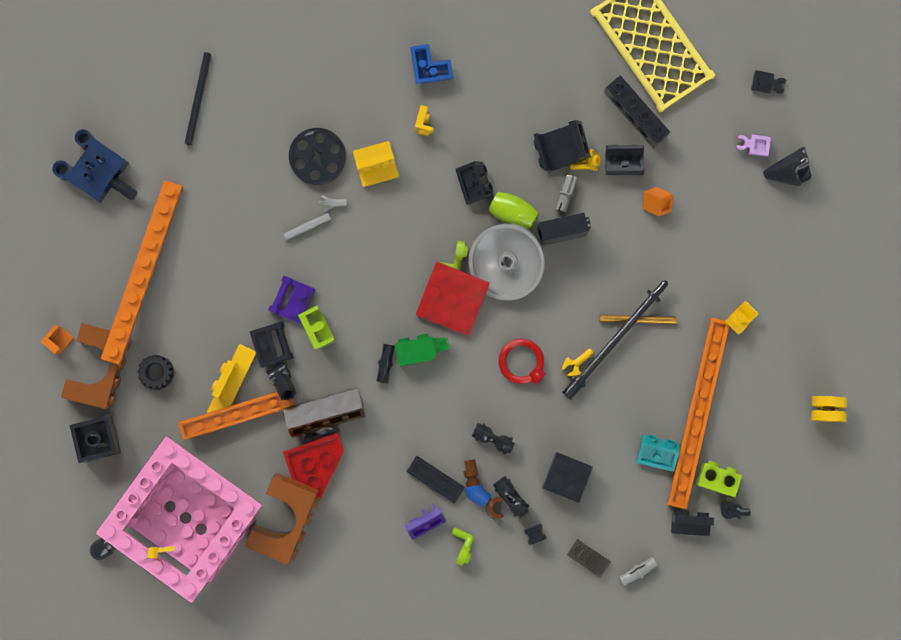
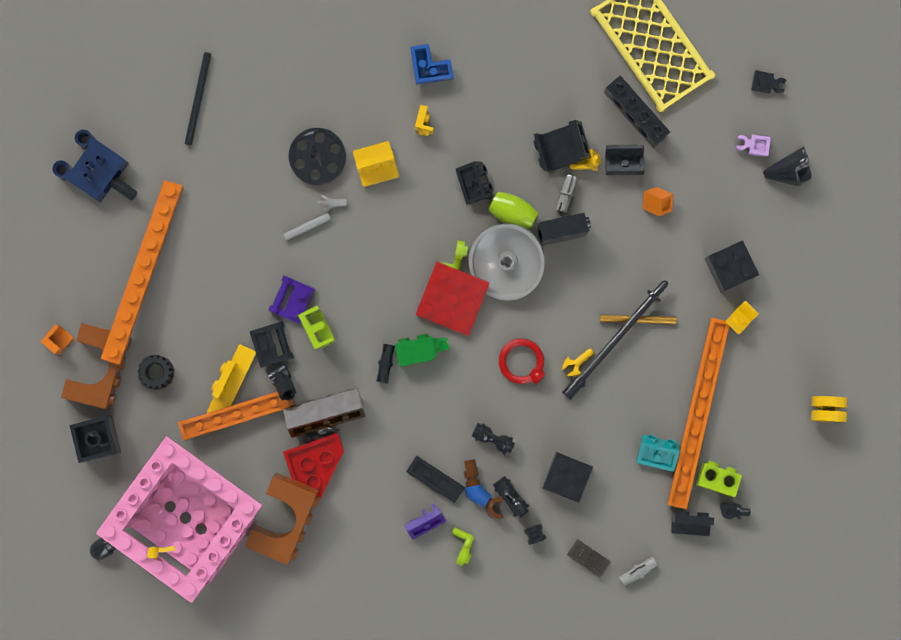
none -> black brick [705,240,759,293]

